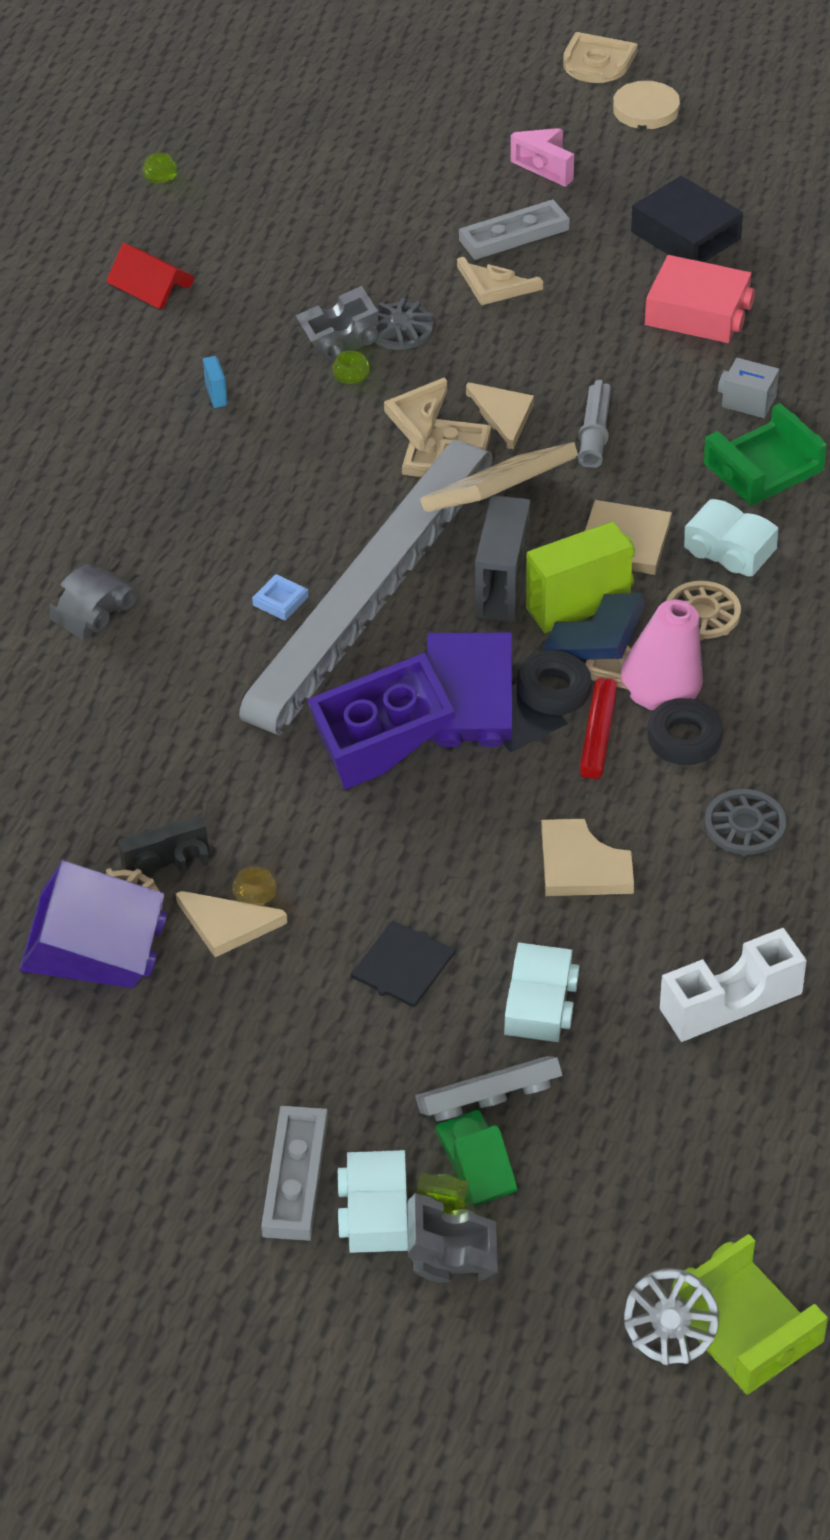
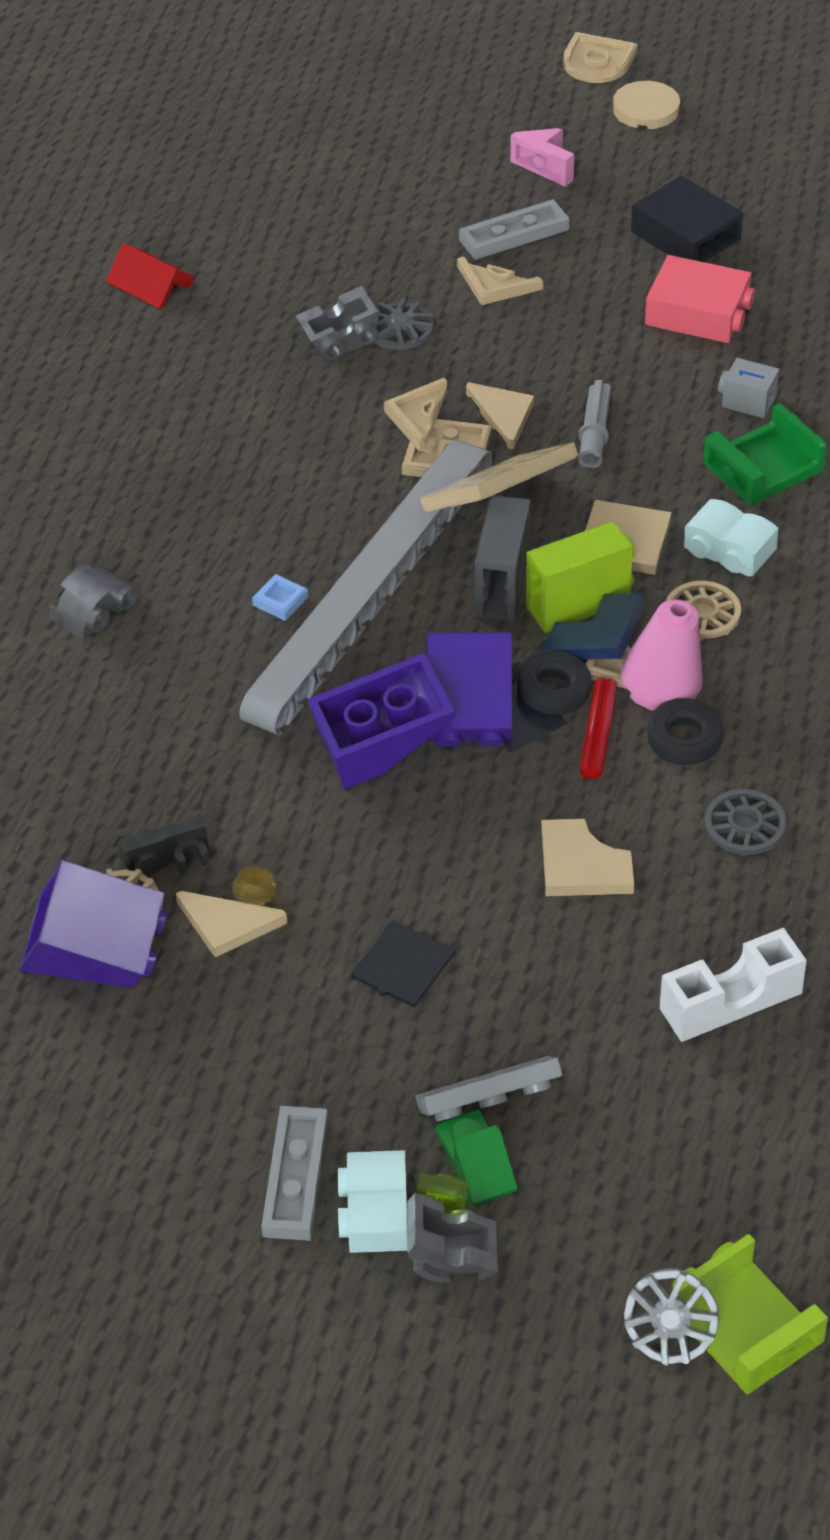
clear neon green plate [142,153,177,183] -> none
dark azure tile [203,356,228,408] -> none
clear neon green plate [332,350,370,384] -> none
light aqua brick [504,942,580,1042] -> none

